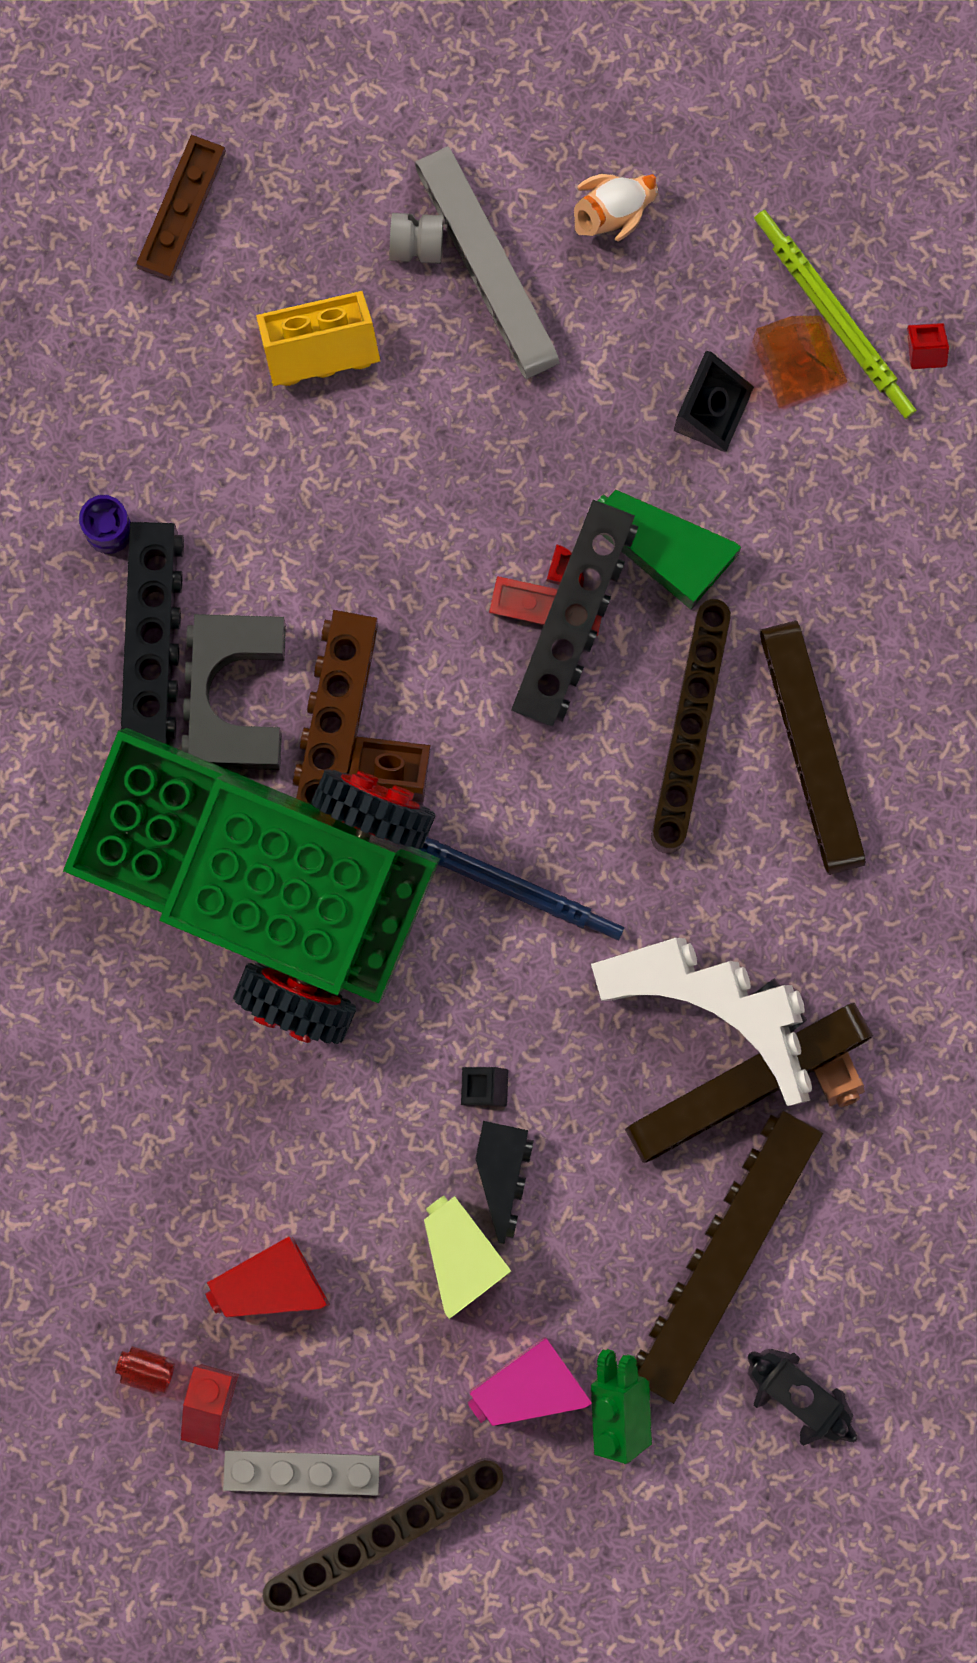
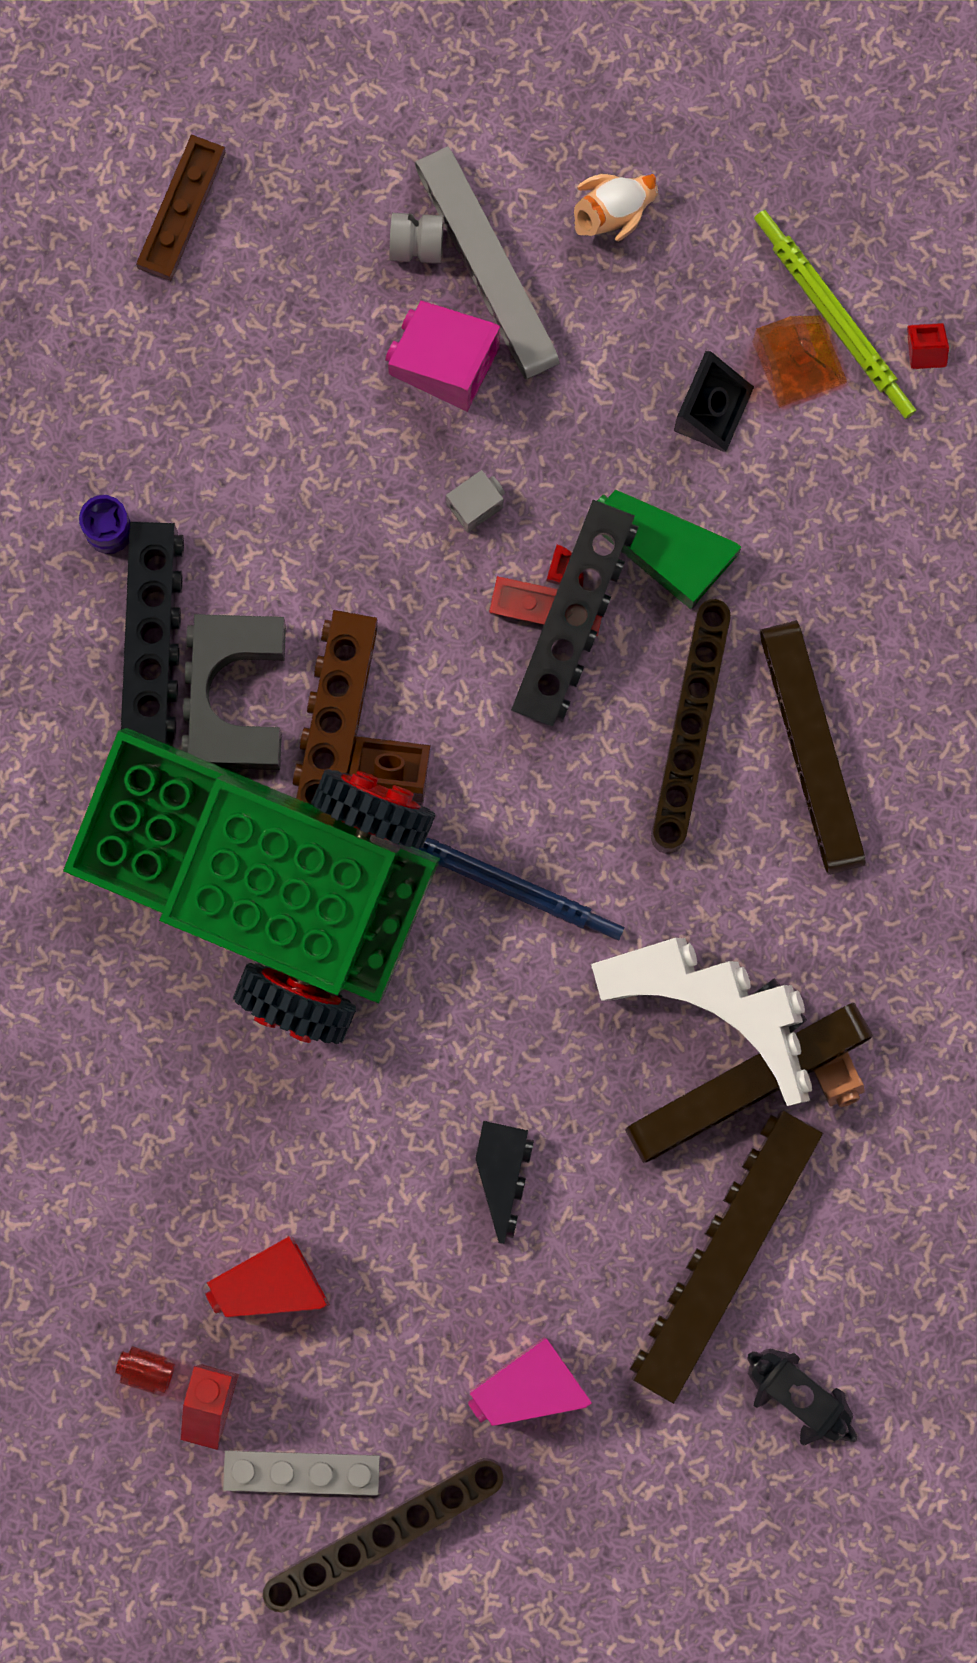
yellow slope [256,291,381,386] -> none
yellowish green slope [424,1195,511,1319] -> none
black slope [461,1067,508,1107] -> none
green hinge [591,1349,652,1464] -> none
none -> dark pink slope [385,300,500,412]
none -> light grey brick [446,470,505,533]

